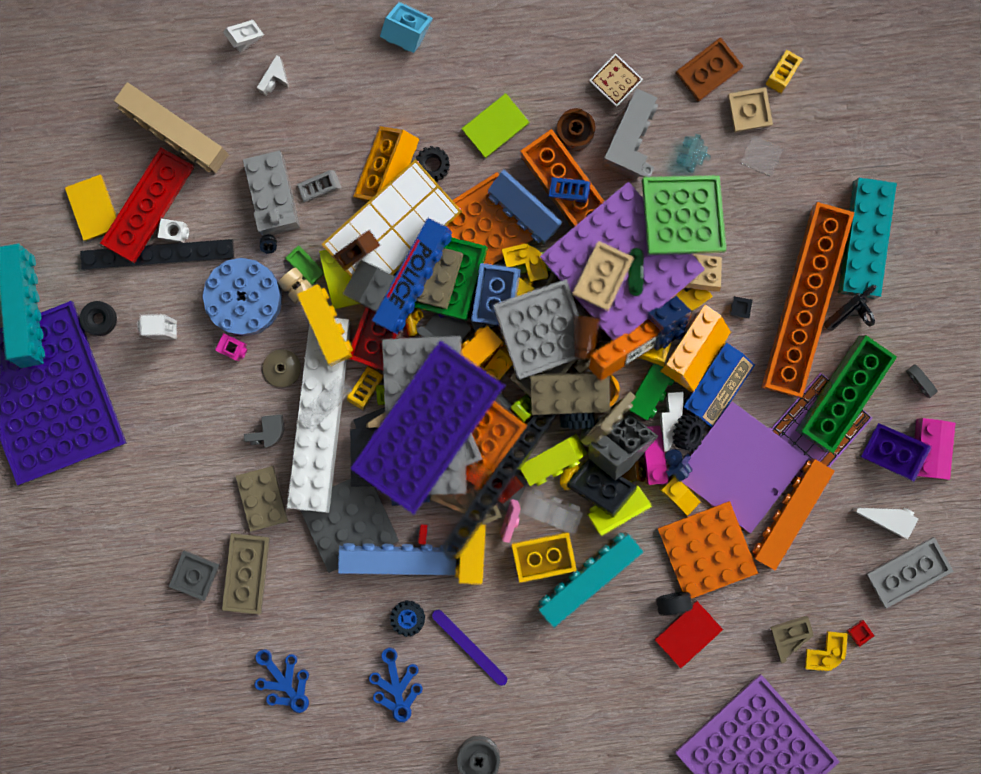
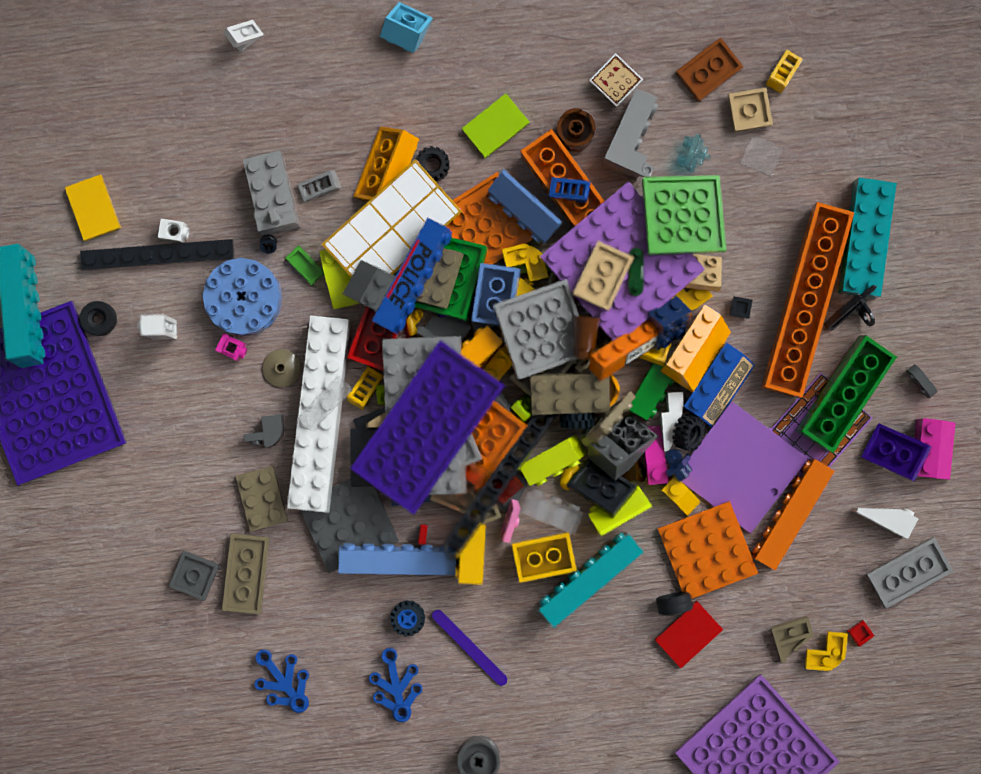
red plate [100,147,194,263] -> none
tan brick [114,82,229,173] -> none
white slope [257,55,289,96] -> none
tan wheel [278,267,313,304] -> none
yellow brick [297,284,353,366] -> none
reddish brown slope [333,230,381,271] -> none

